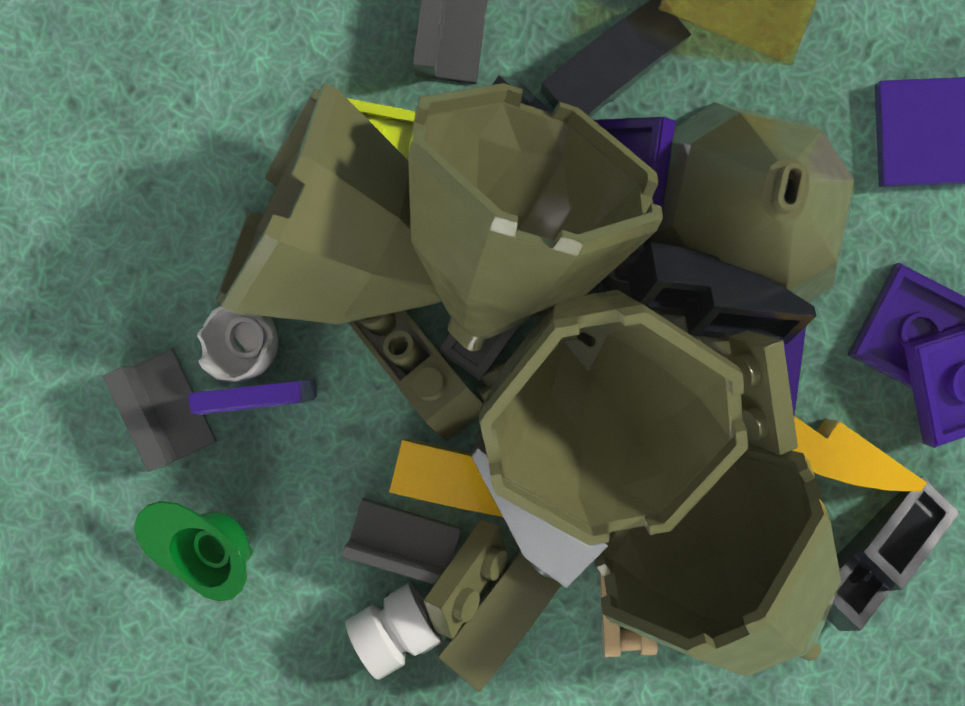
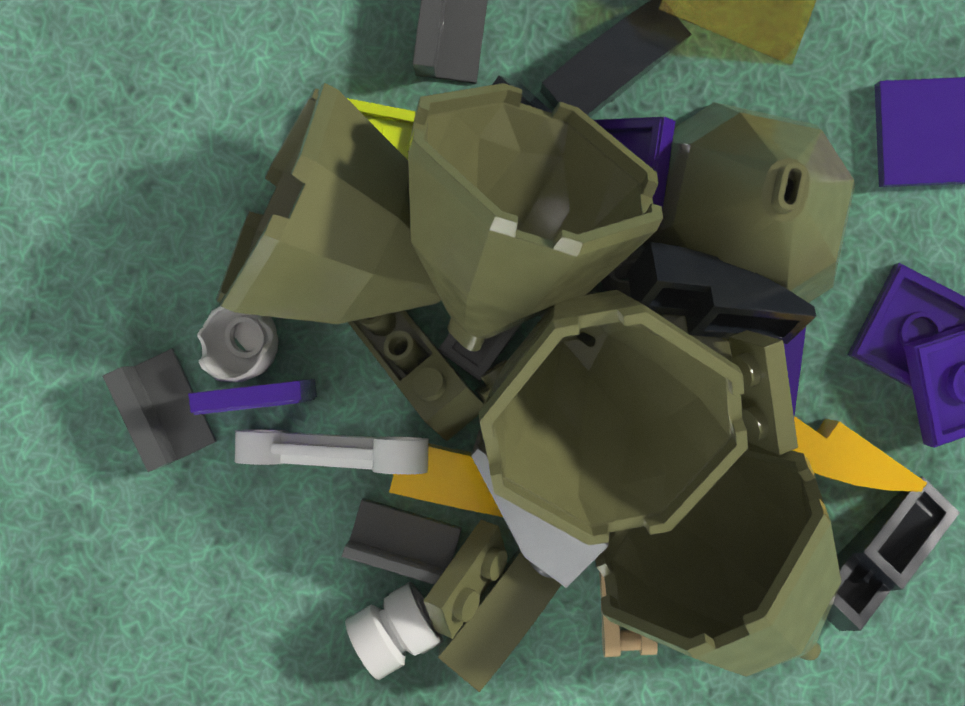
green piece [134,501,253,602] -> none
none -> white piece [235,429,429,474]

